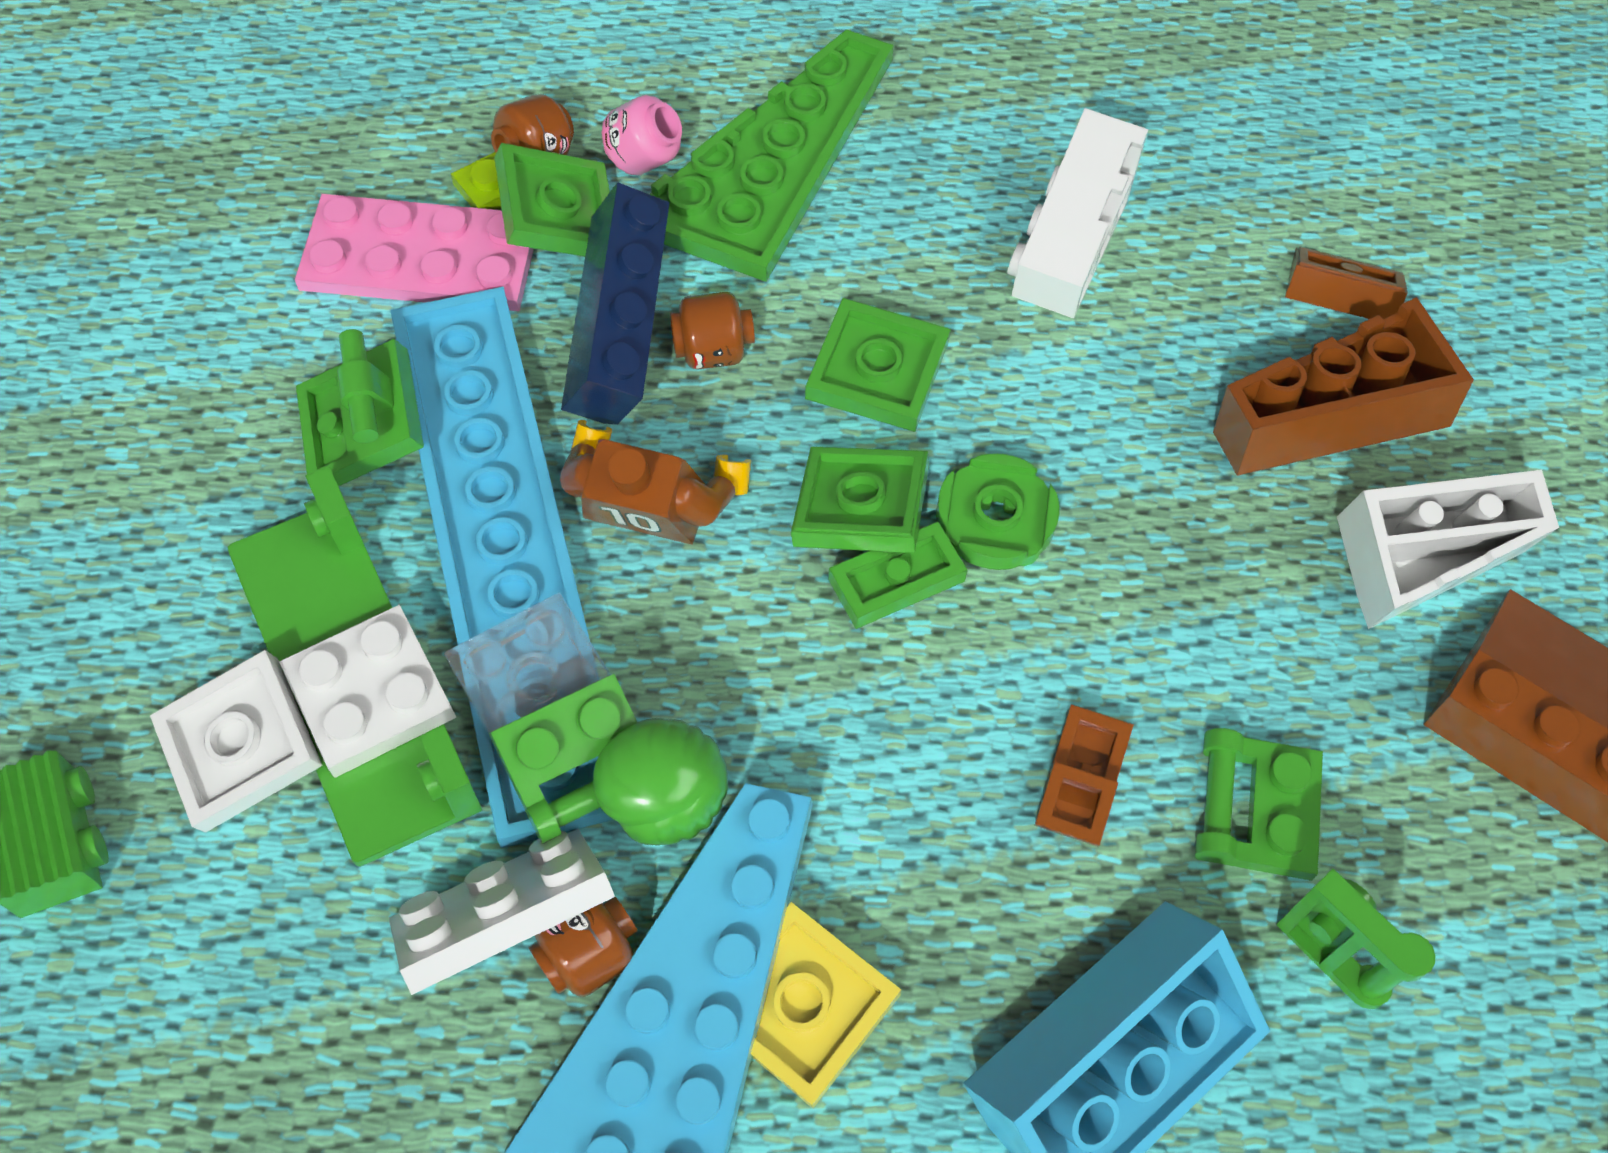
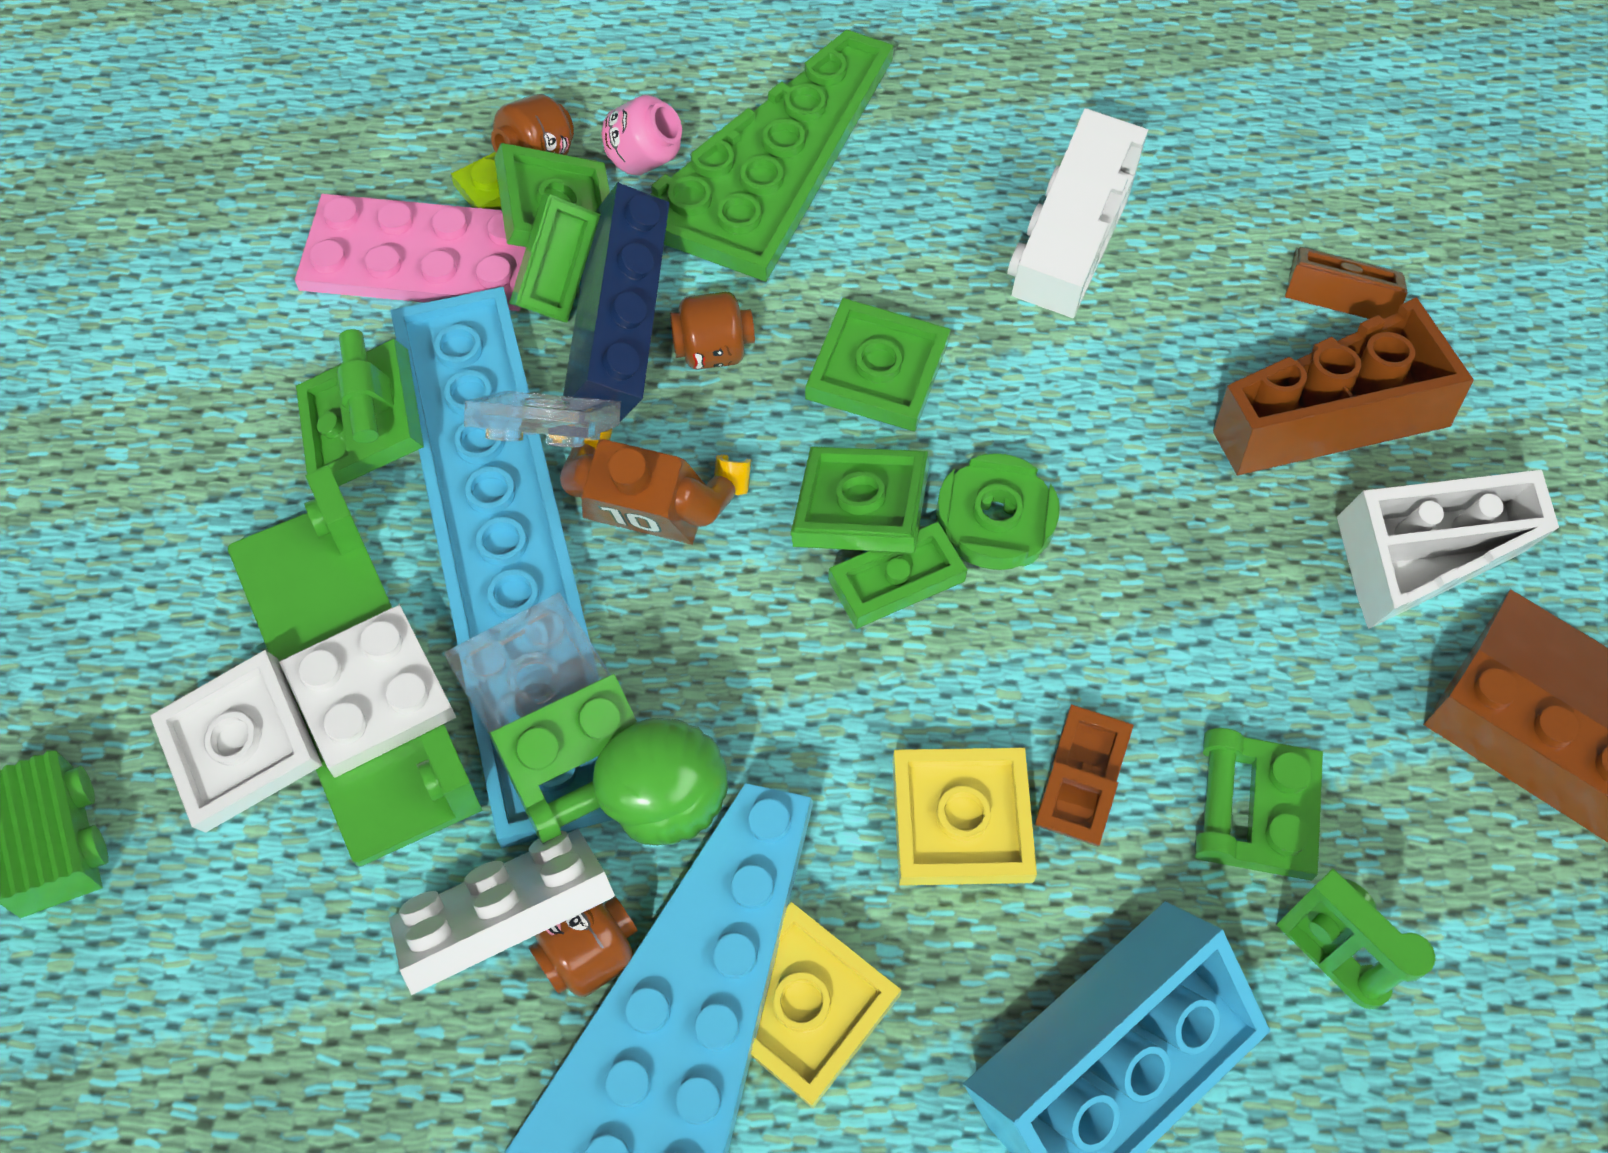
none -> clear plate [464,391,621,447]
none -> bright green tile [509,194,601,323]
none -> light yellow plate [892,748,1037,886]

